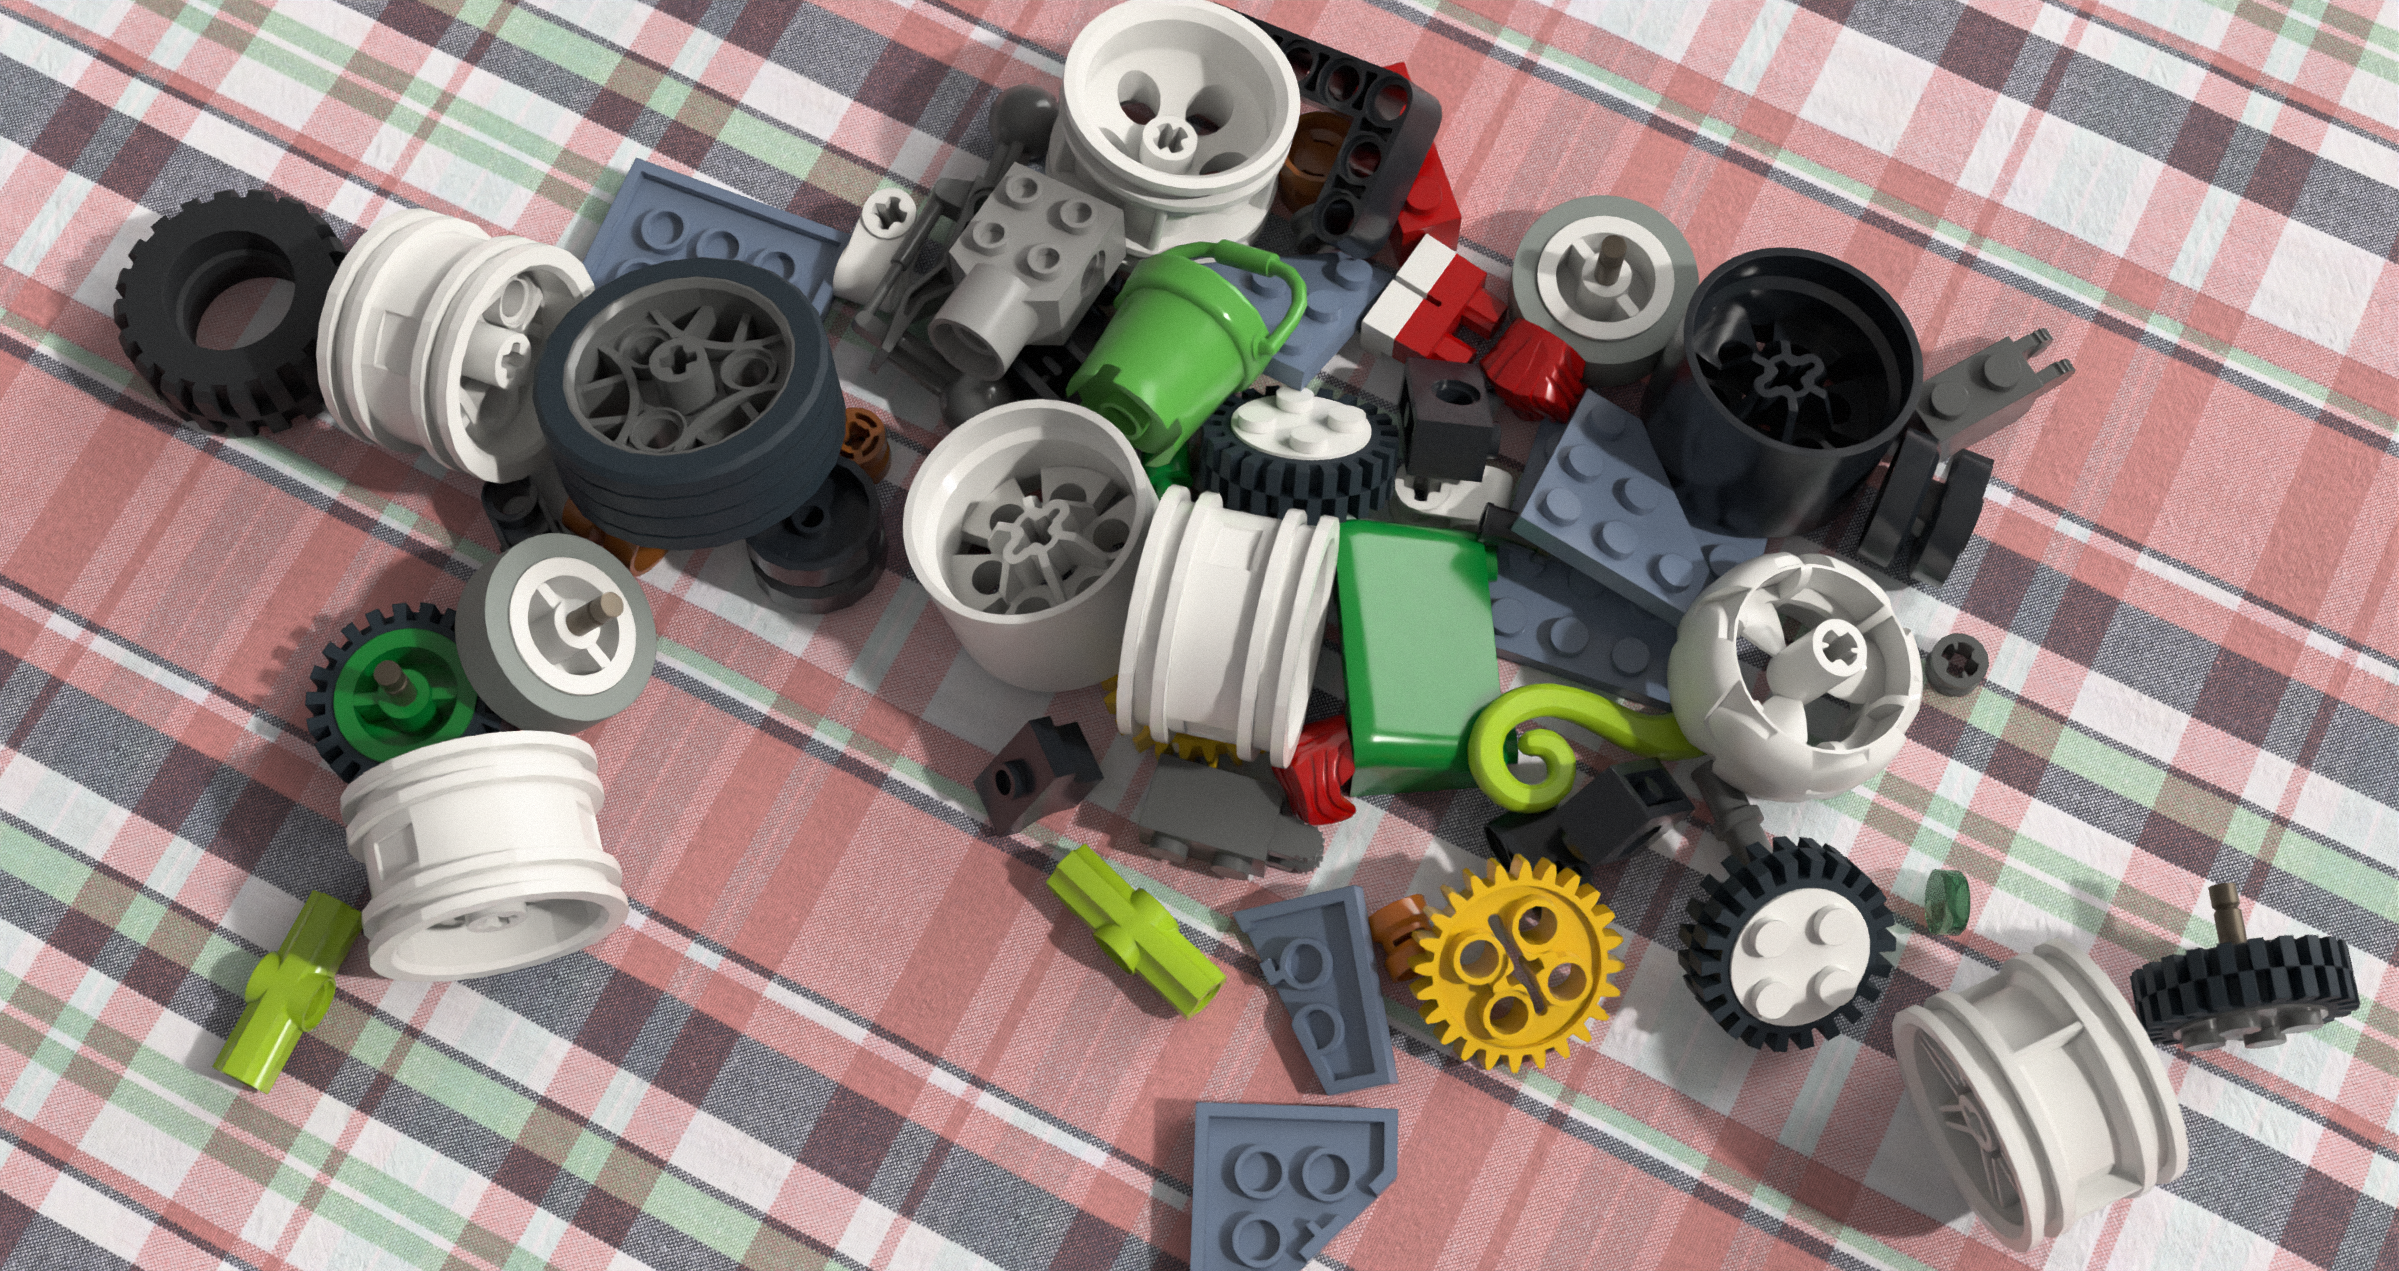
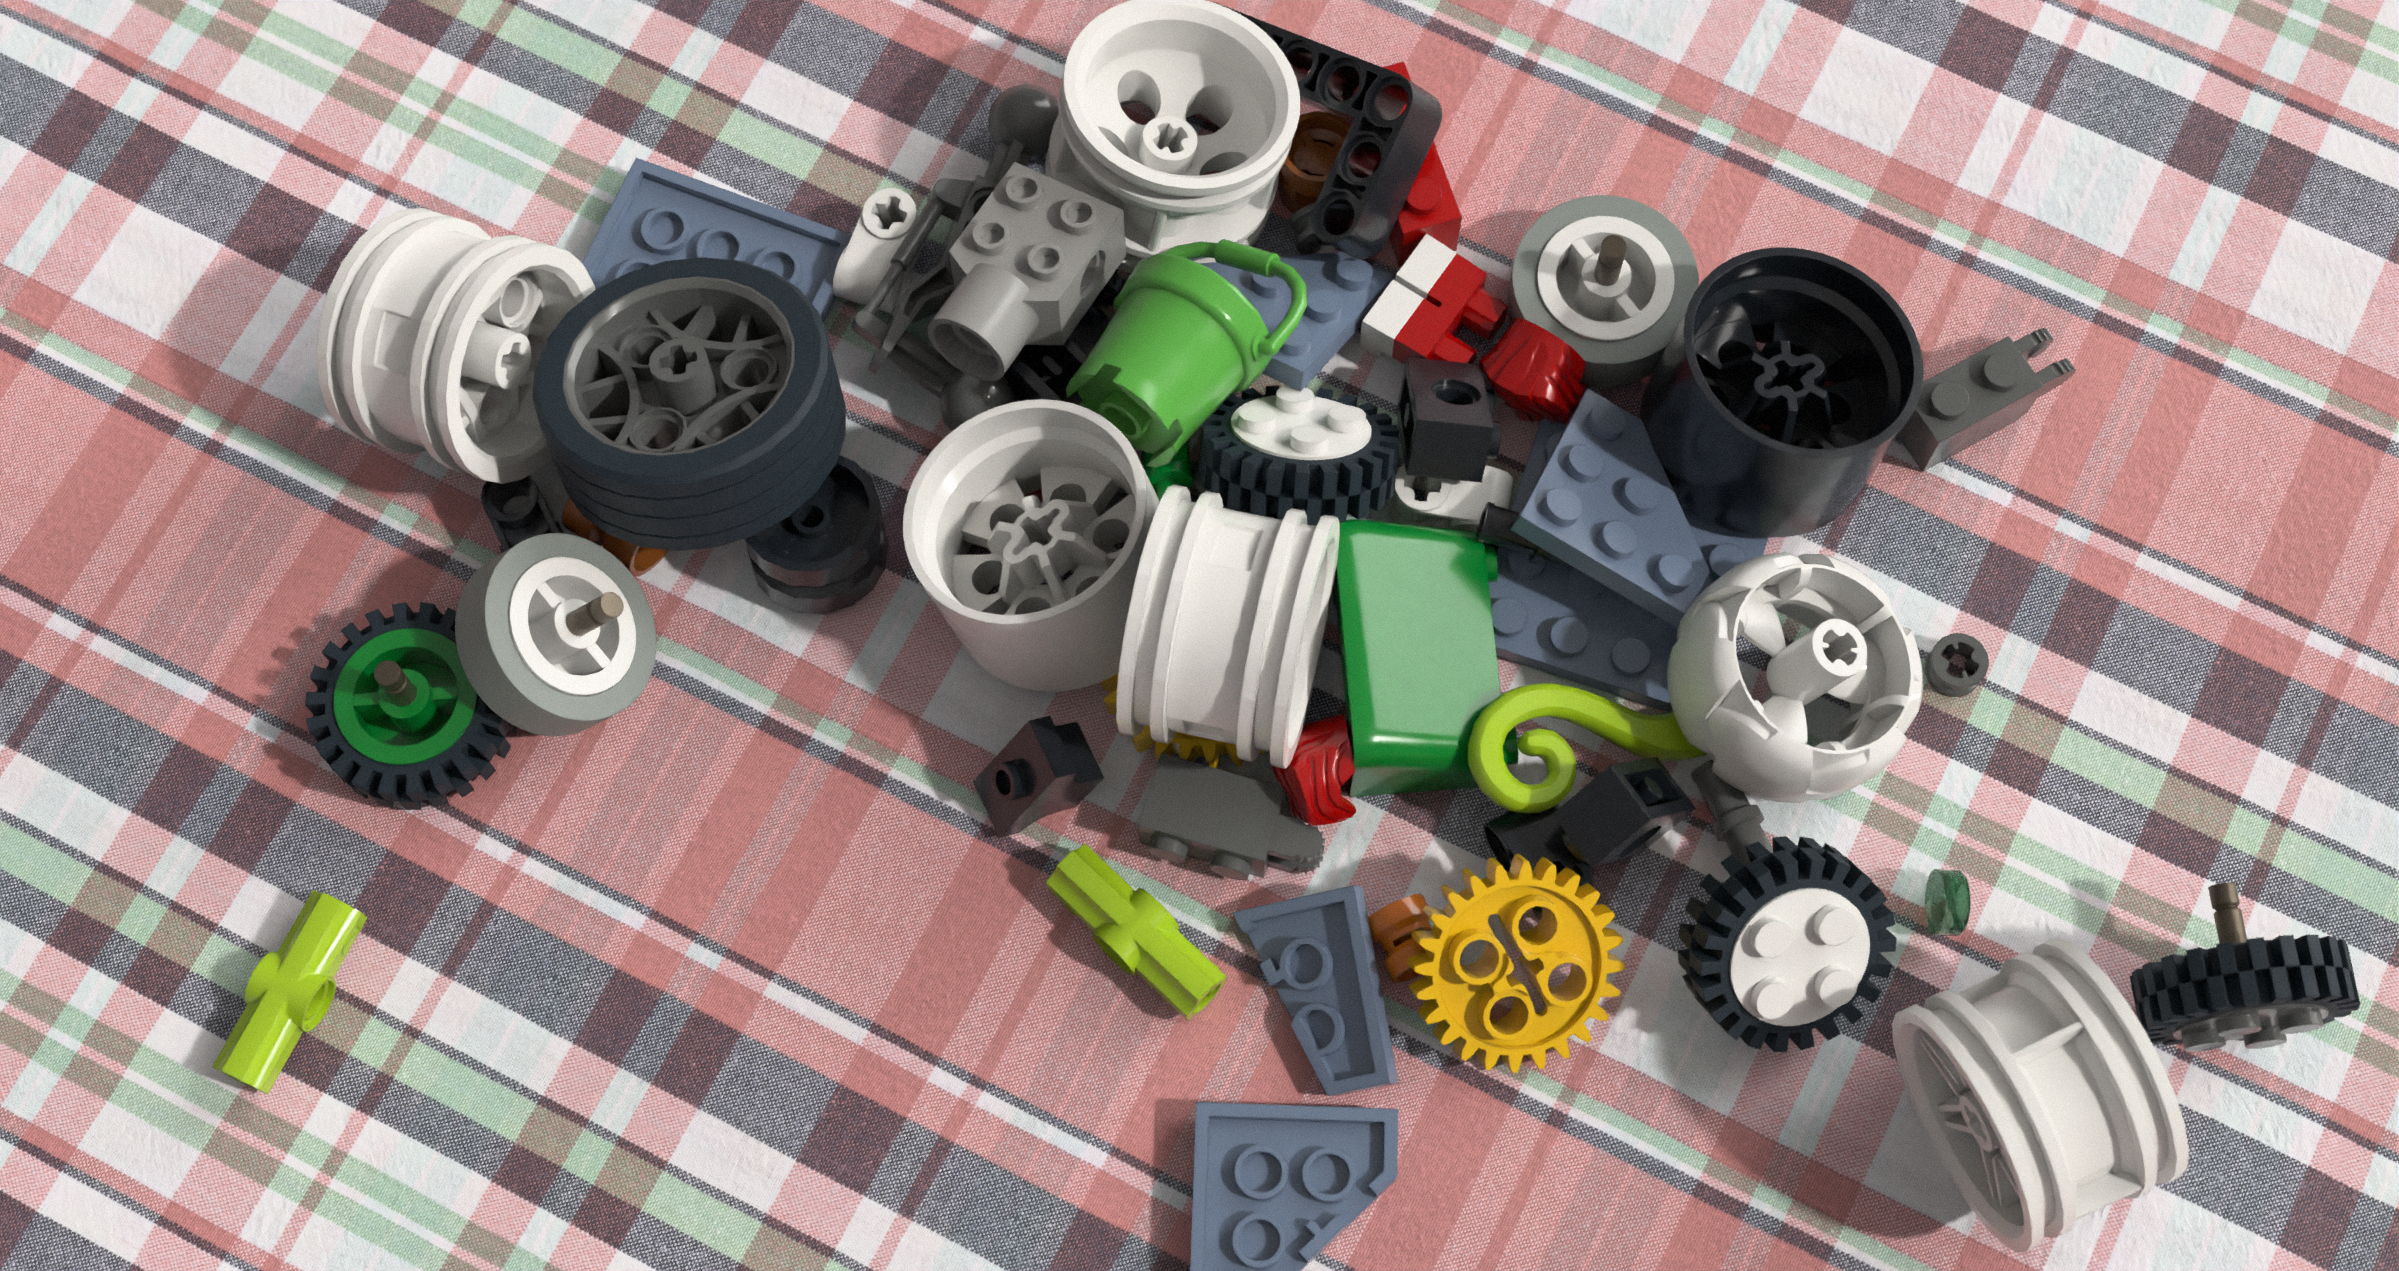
black tyre [113,189,348,437] -> none
white wheel [340,731,629,982] -> none
dark orange wheel [839,407,892,485] -> none
black wheel [1855,427,1994,589] -> none

